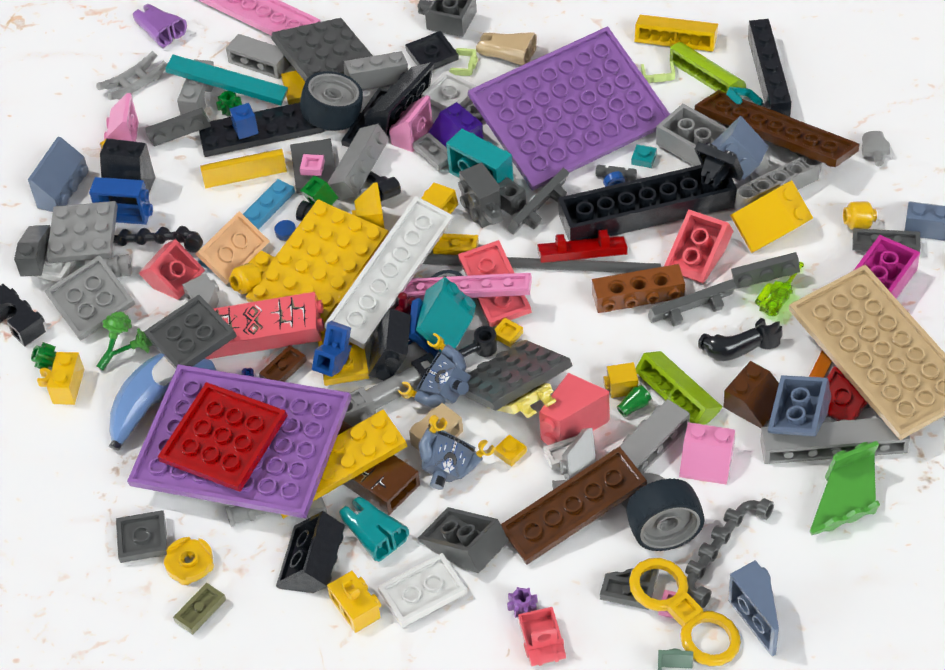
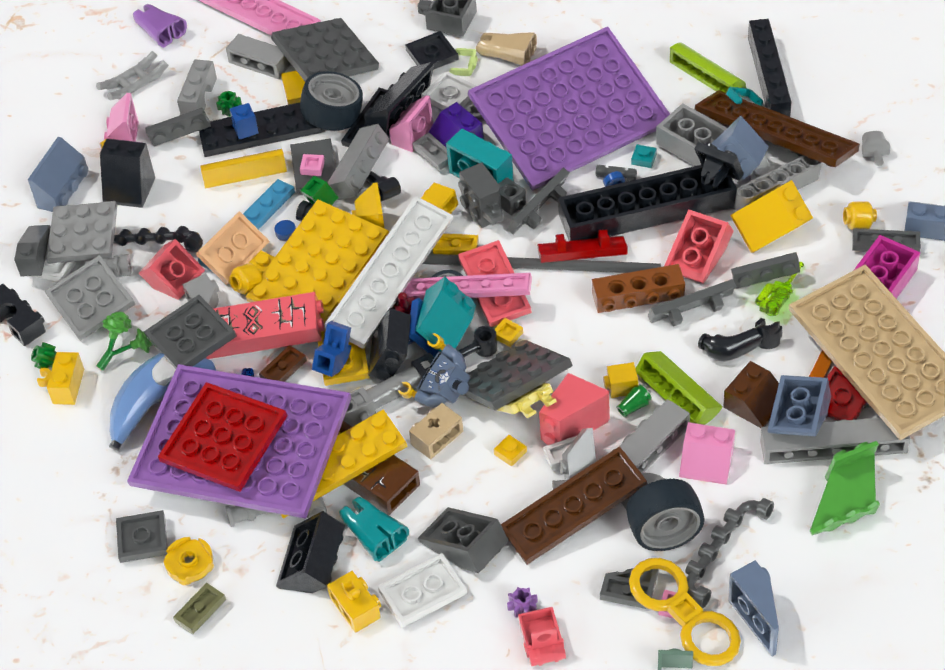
blue window [89,177,153,225] -> none
teal tile [165,54,288,106] -> none
light grey brick [344,51,408,90] -> none
sand blue torso [418,415,495,490] -> none
yellow brick [634,14,718,52] -> none
yellowish green piece [641,61,675,83] -> none

